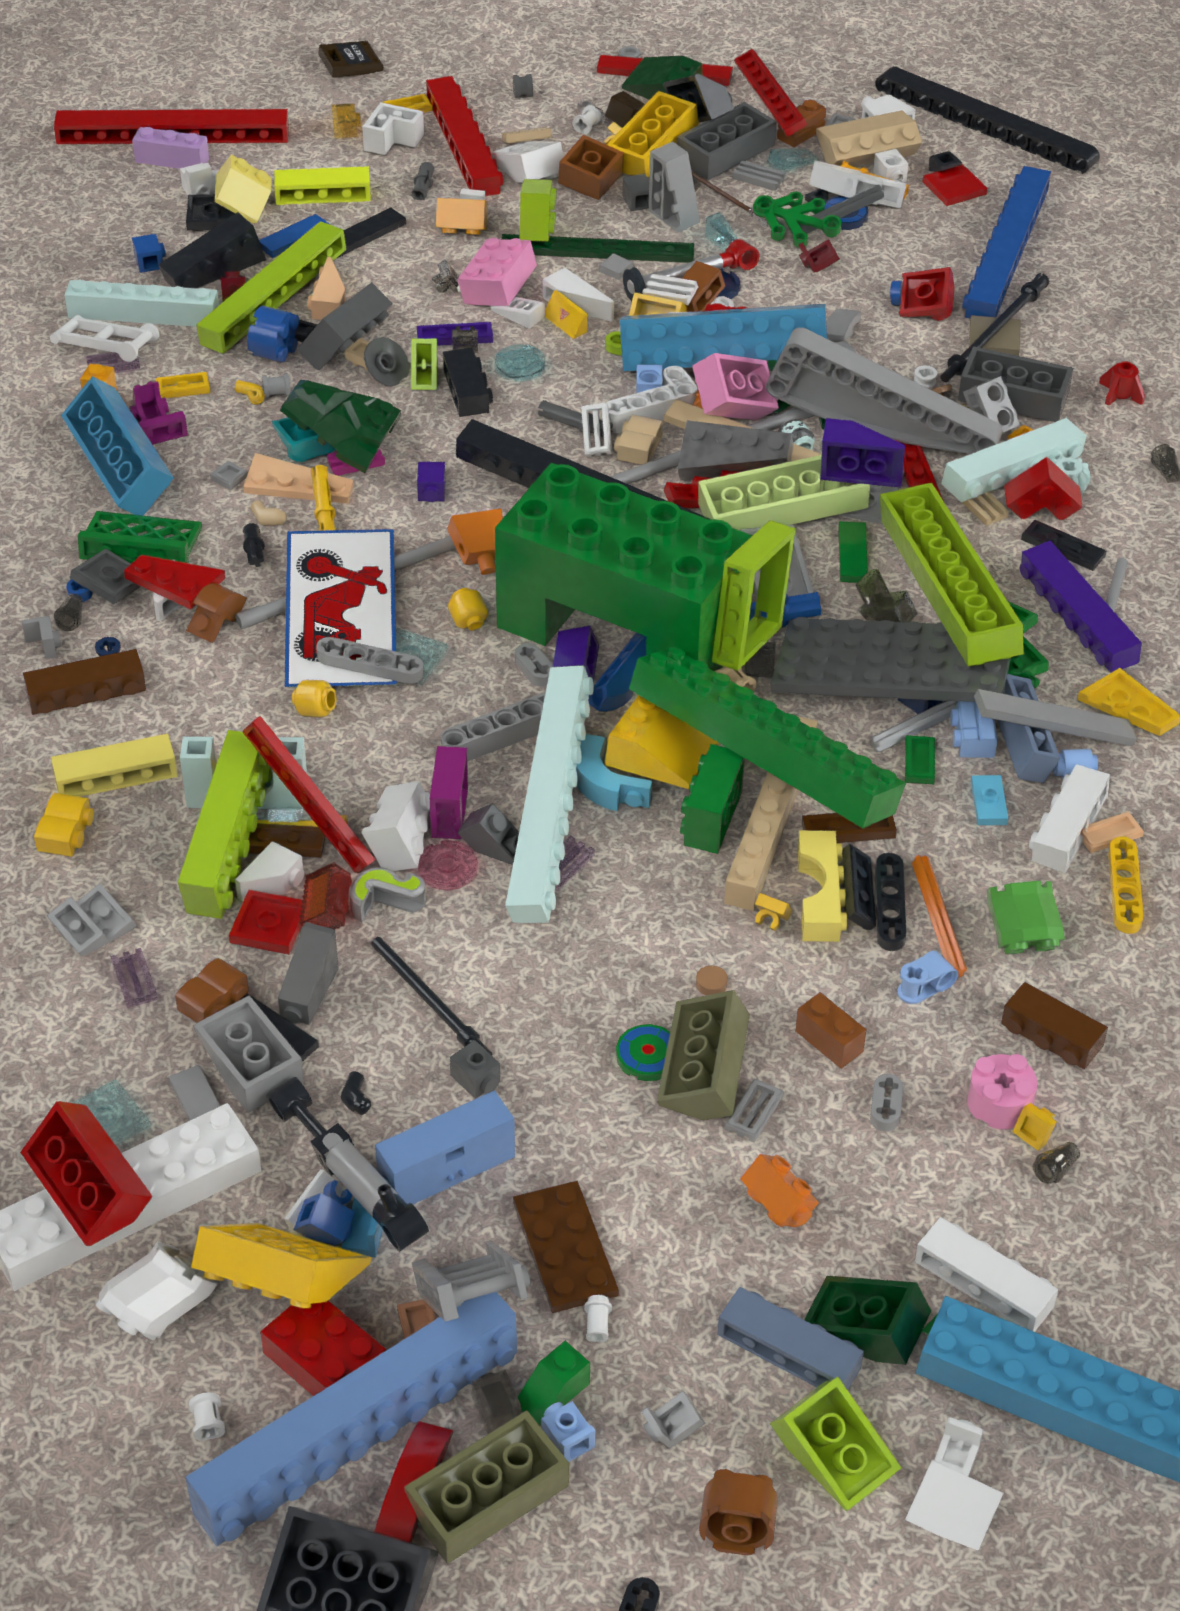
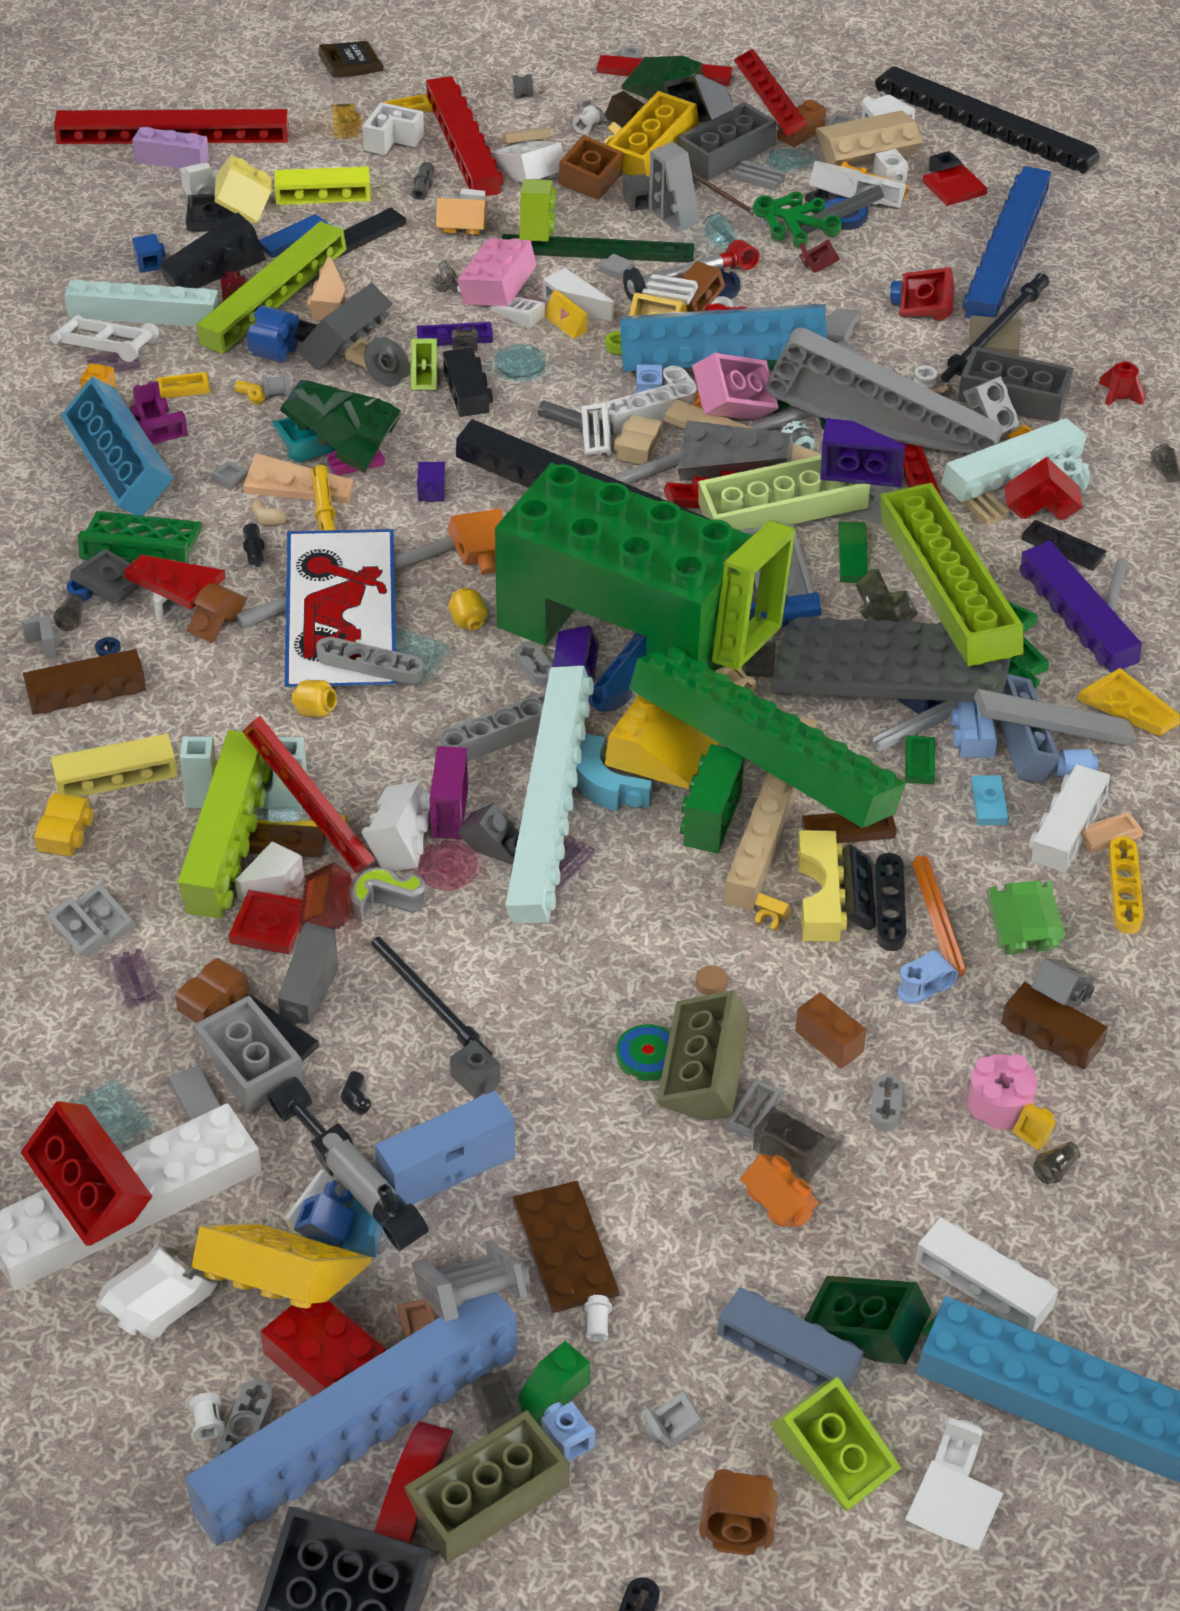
none -> light grey beam [214,1380,274,1458]
none -> clear smoke slope [753,1105,845,1183]
none -> brick [1031,959,1095,1006]

